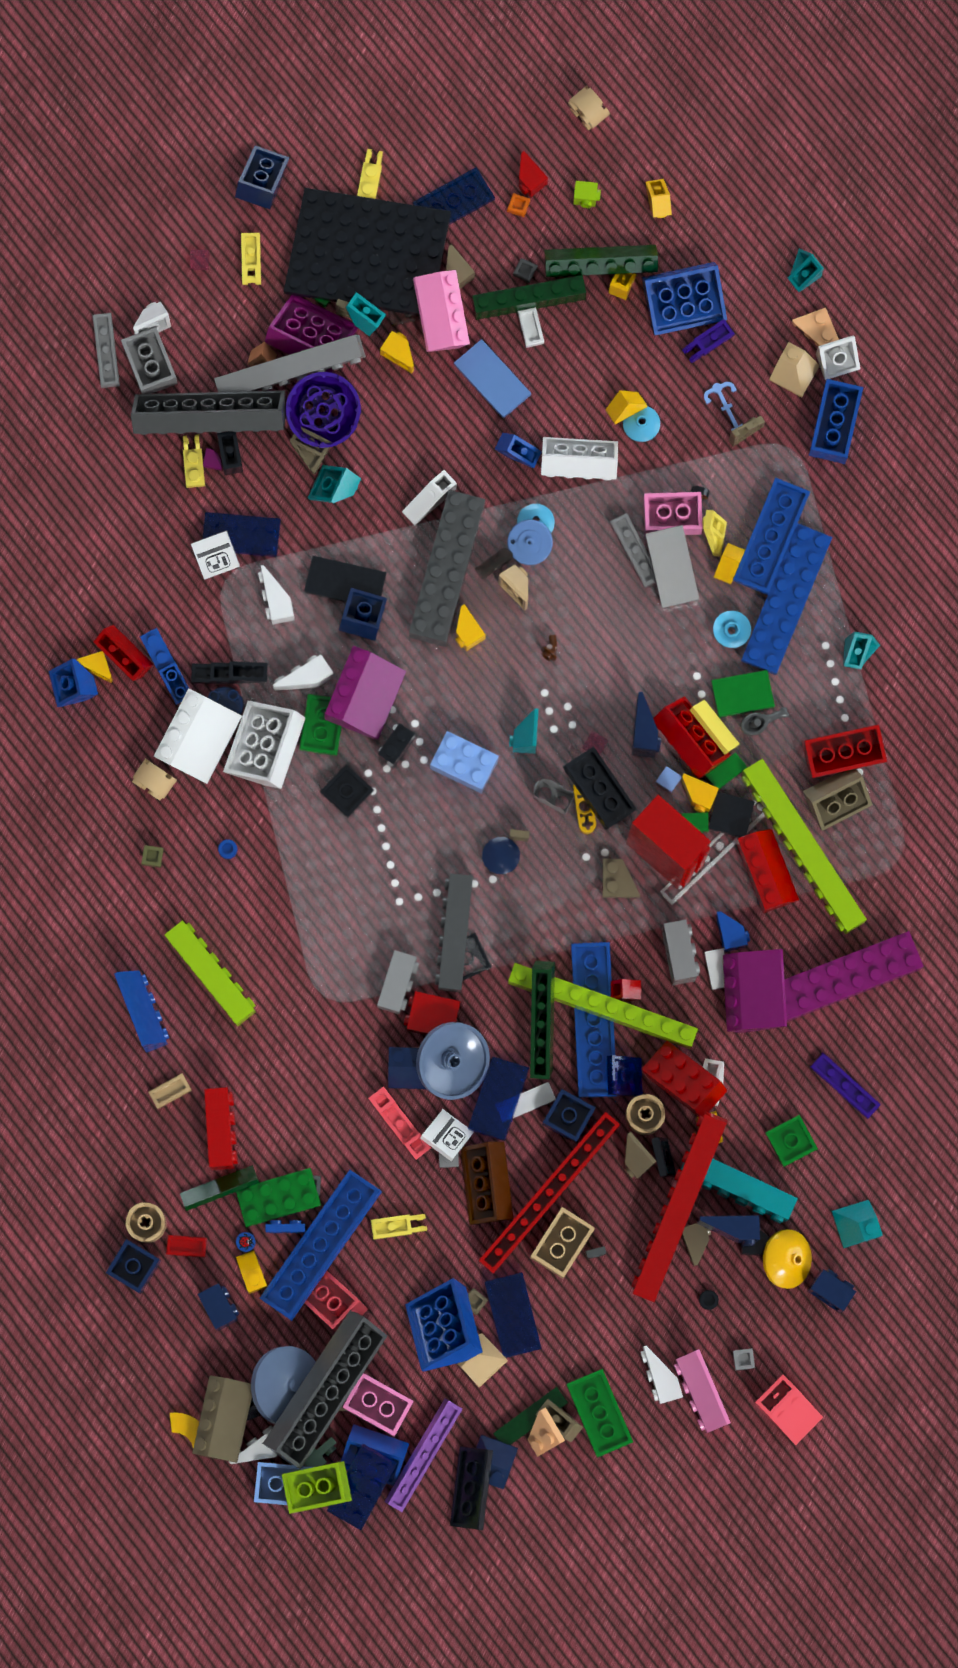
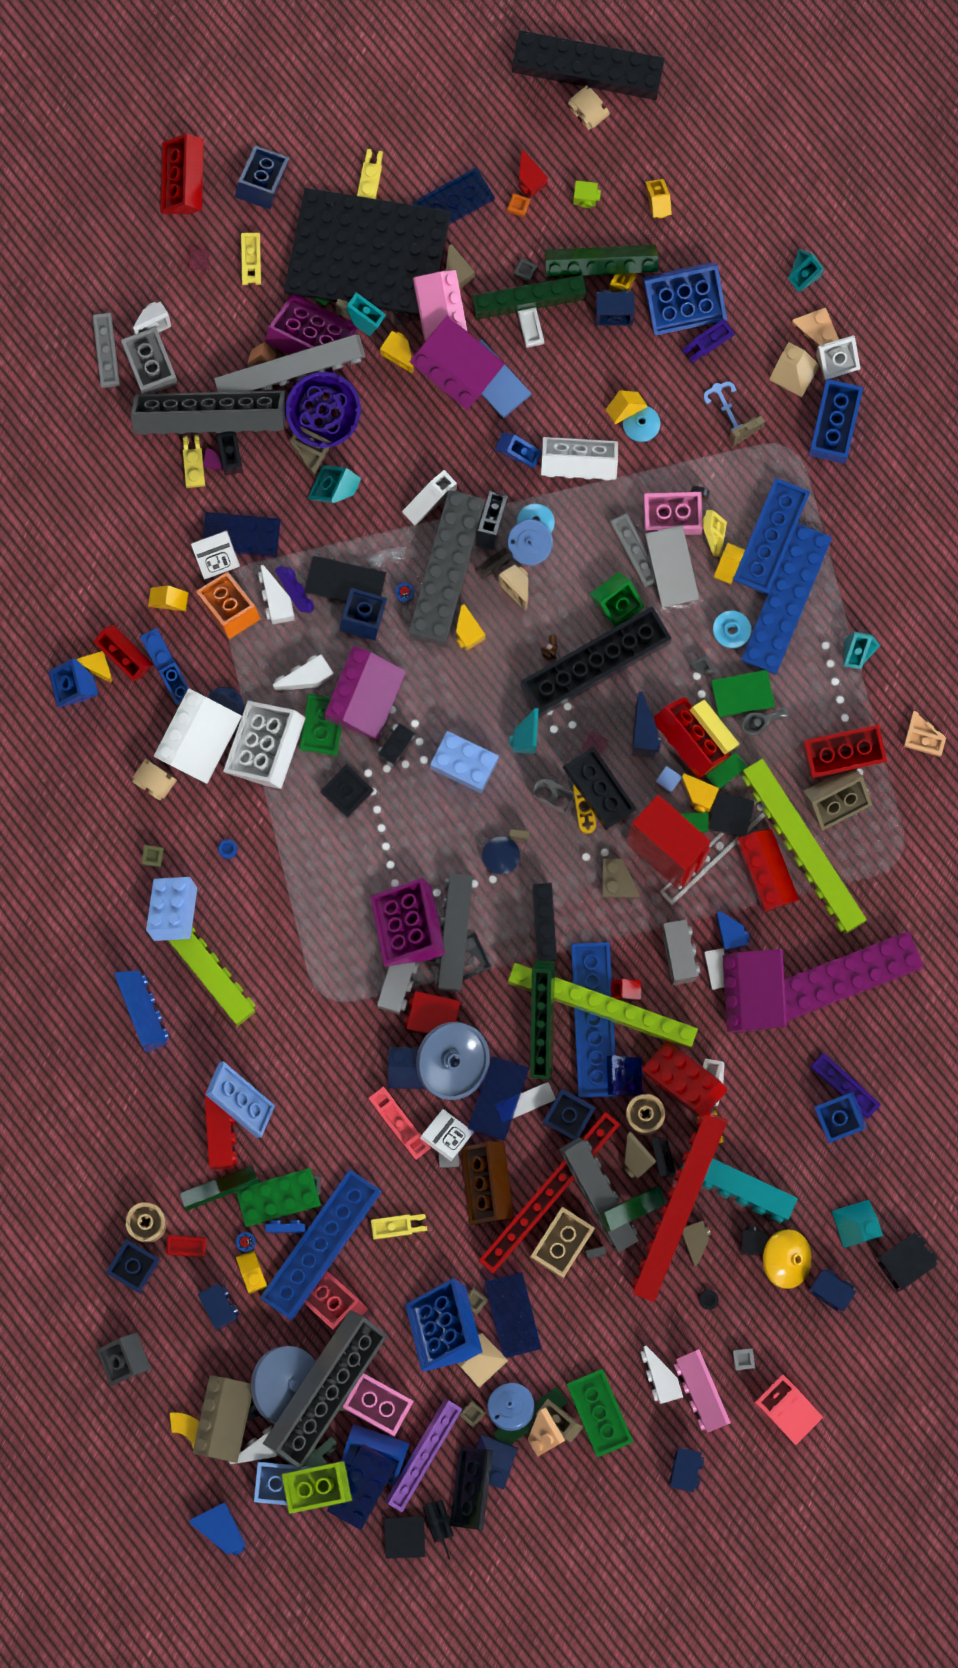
tan tile [148,1073,192,1109] -> none
black slope [191,661,268,684] -> none
dark blue slope [697,1215,760,1246] -> none
green plate [765,1115,818,1168] -> none
none -> dark grey slope [96,1332,151,1387]
none -> light blue brick [146,877,197,941]
none -> yellow slope [148,586,189,611]
none -> red slope [160,133,204,214]
none -> blue slope [189,1502,247,1556]
none -> orange slope [196,571,261,639]
none -> medium blue tile [205,1061,275,1138]
none -> dark purple hinge [275,566,314,613]
none -> clear slope [367,547,406,569]
none -> magenta slope [370,878,446,967]
none -> black tile [384,1517,425,1559]
none -> tile [395,583,414,603]
none -> magenta slope [409,315,505,410]
none -> black piece [423,1500,454,1560]
none -> dark tan tile [459,1400,486,1428]
none -> black slope [475,491,508,550]
none -> medium blue wheel [487,1383,535,1431]
none -> black brick [512,30,665,100]
none -> black brick [520,606,672,718]
none -> black brick [532,883,557,963]
none -> dark grey brick [559,1138,638,1253]
none -> green slope [589,571,645,628]
none -> dark blue brick [595,290,635,326]
none -> dark green tile [600,1186,666,1232]
none -> dark blue brick [668,1448,704,1492]
none -> dark grey tile [689,655,715,675]
none -> blue brick [815,1092,868,1143]
none -> black slope [875,1232,938,1292]
none -> light nougat wing [904,711,946,757]

